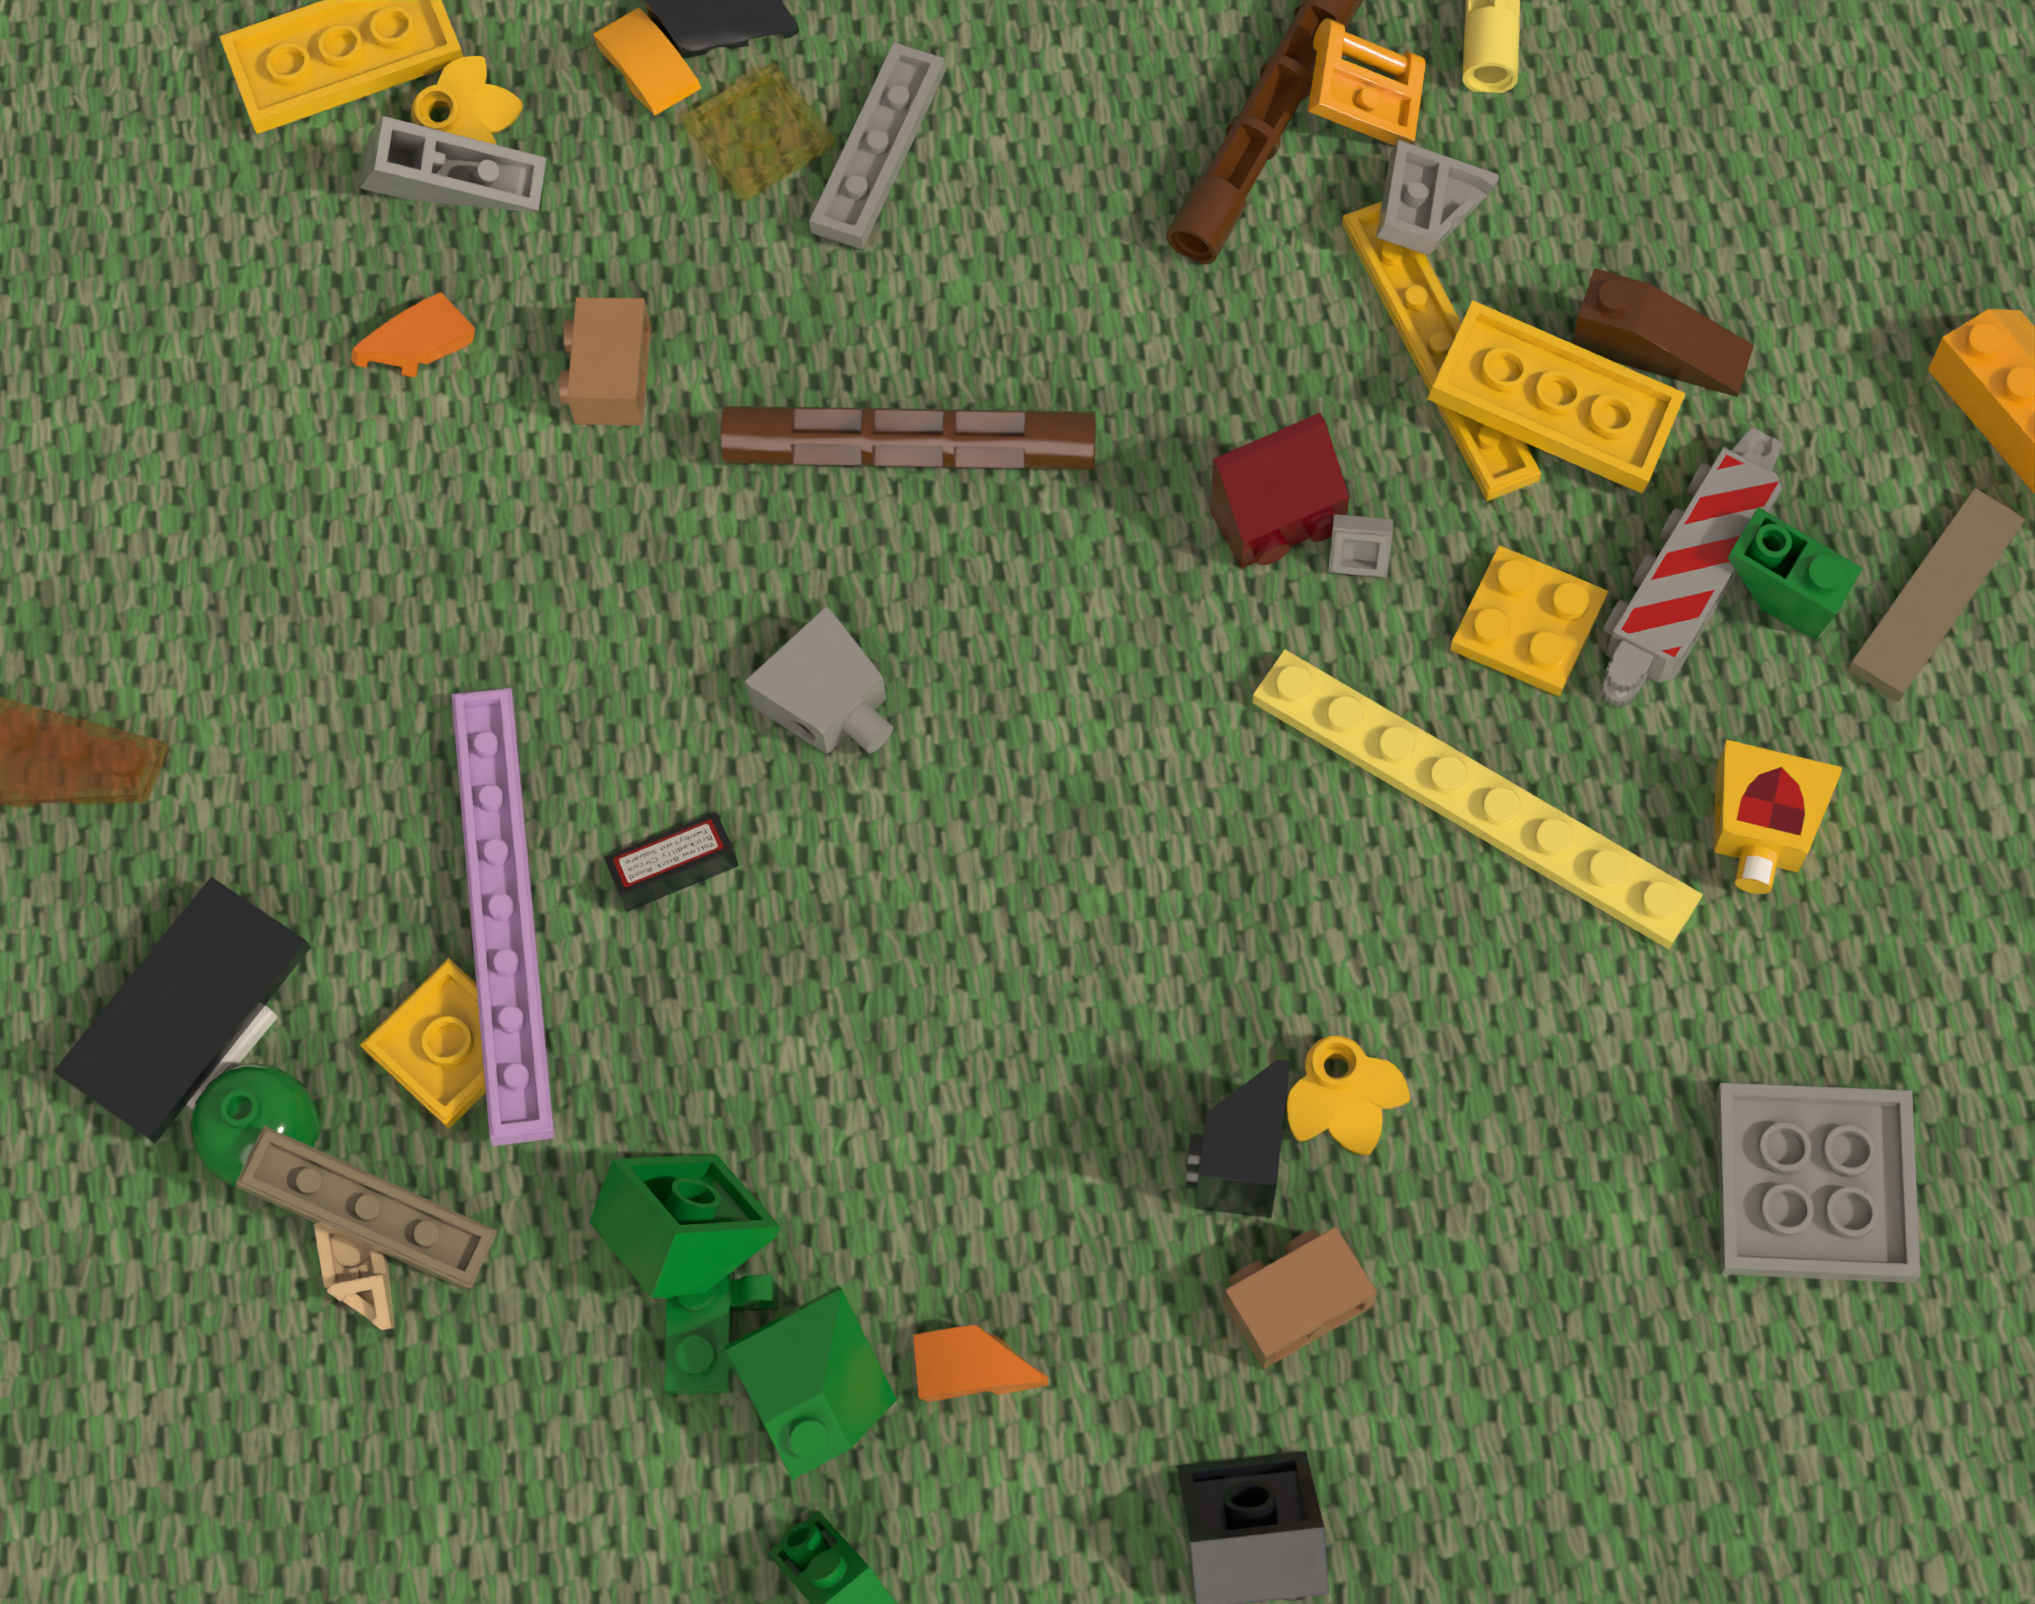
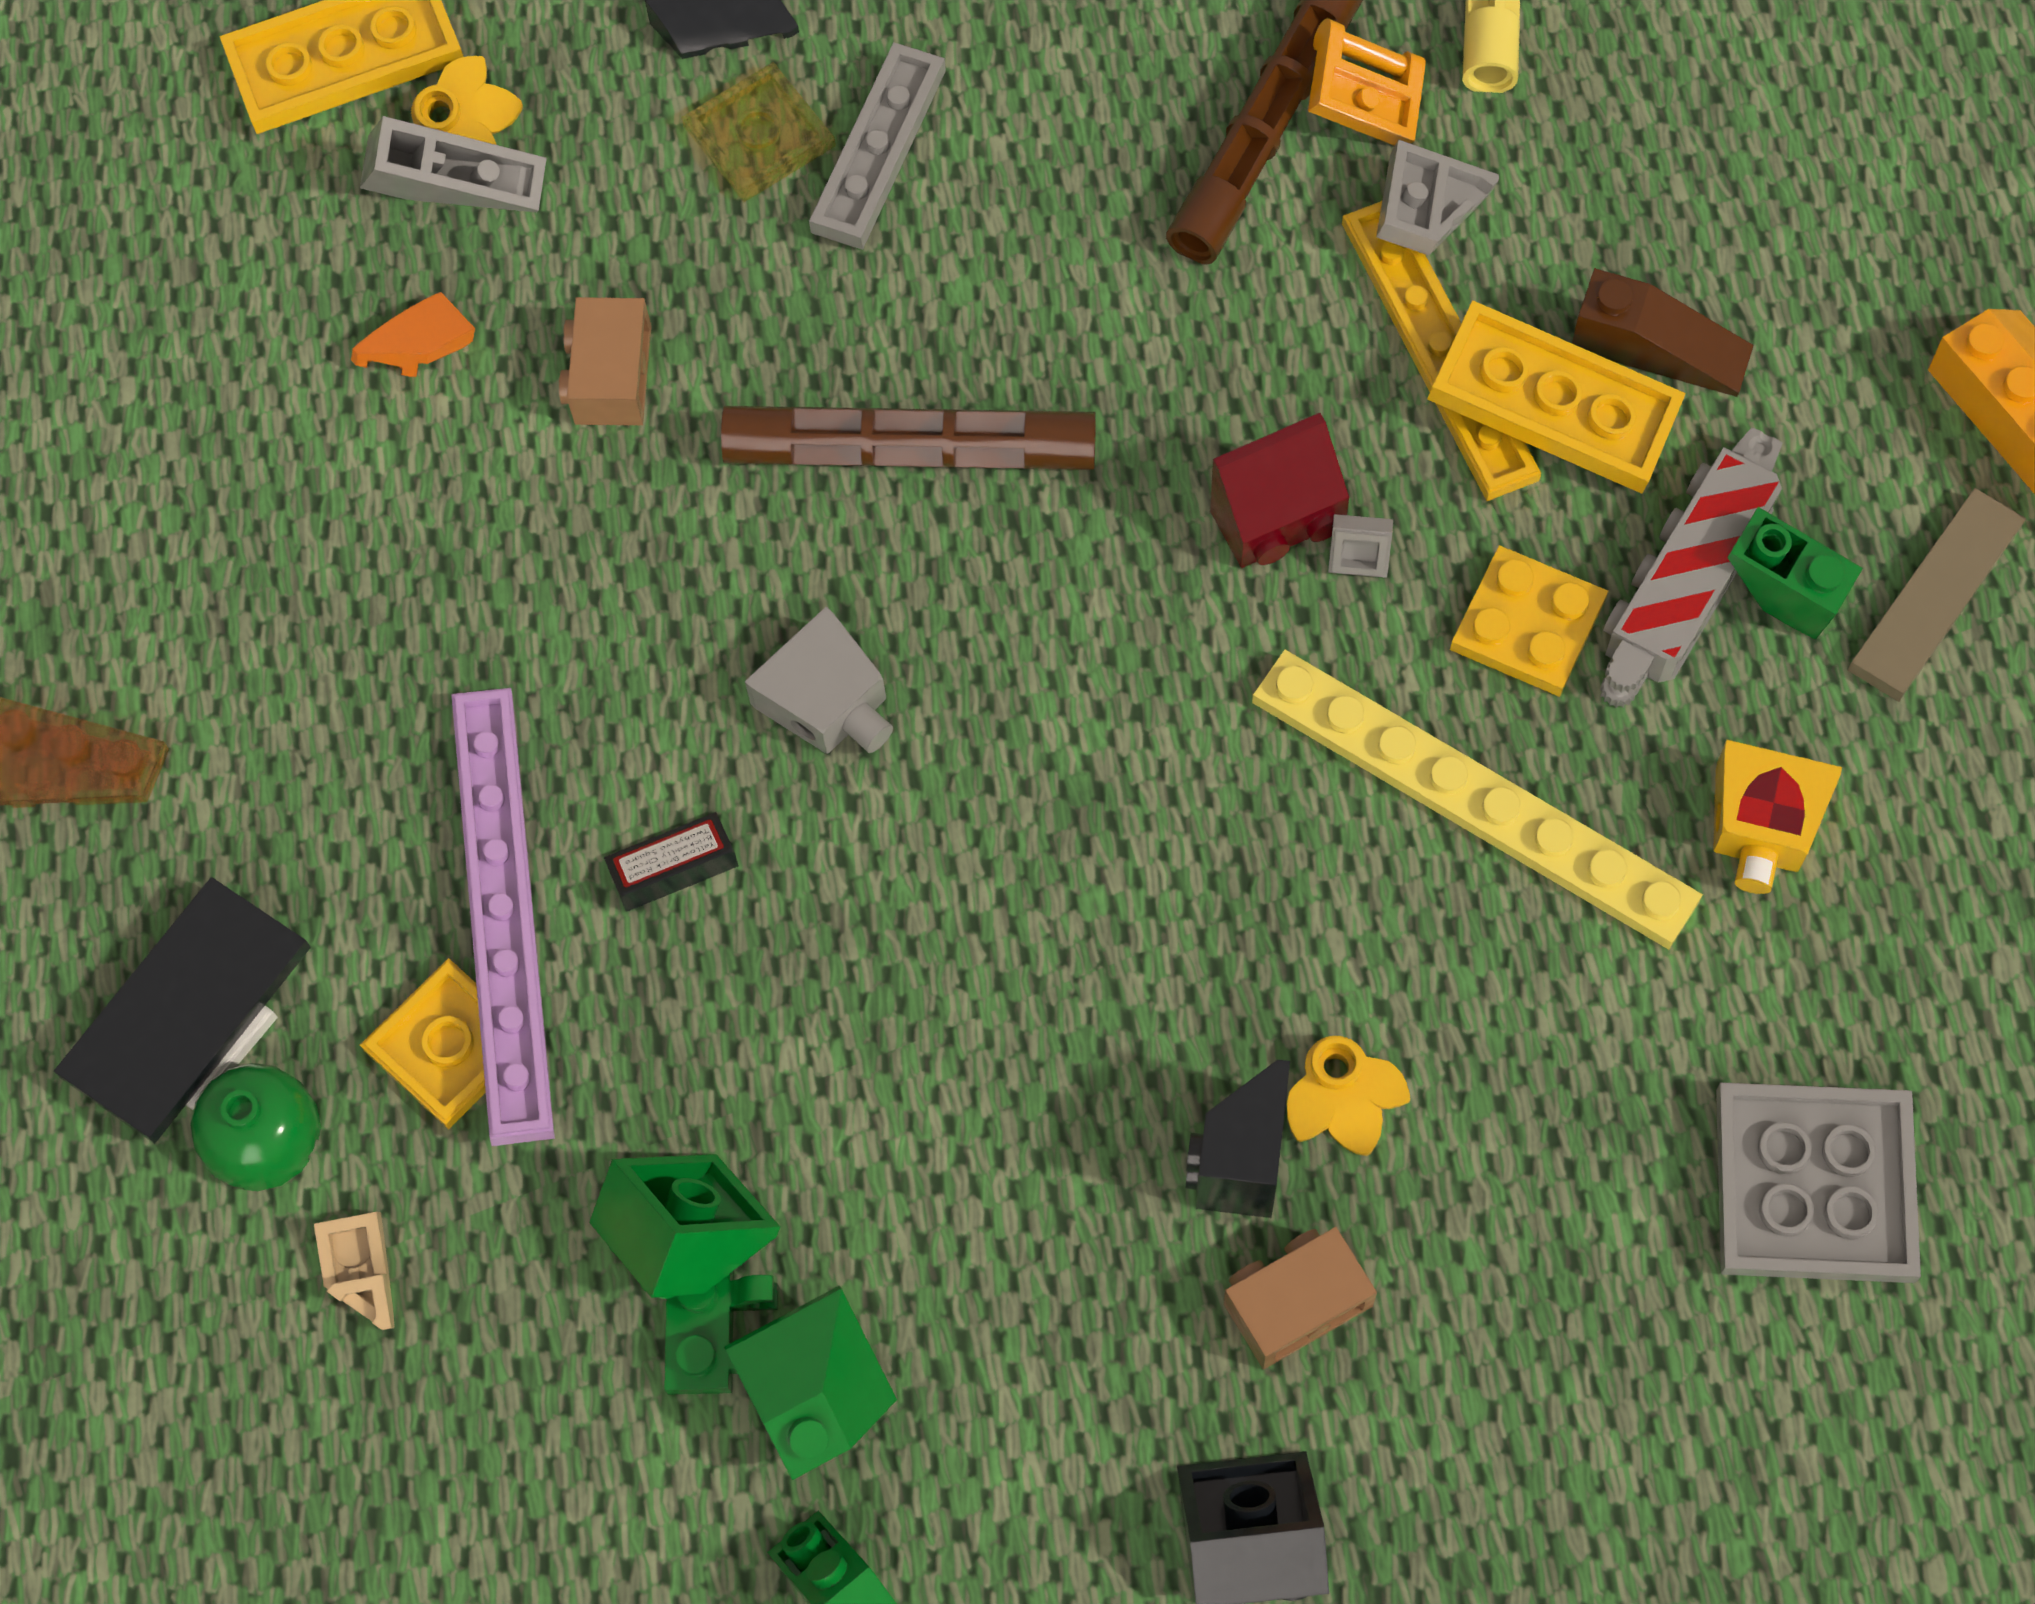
dark tan tile [235,1126,497,1291] -> none
light orange slope [593,8,701,116] -> none
orange slope [913,1325,1049,1402] -> none

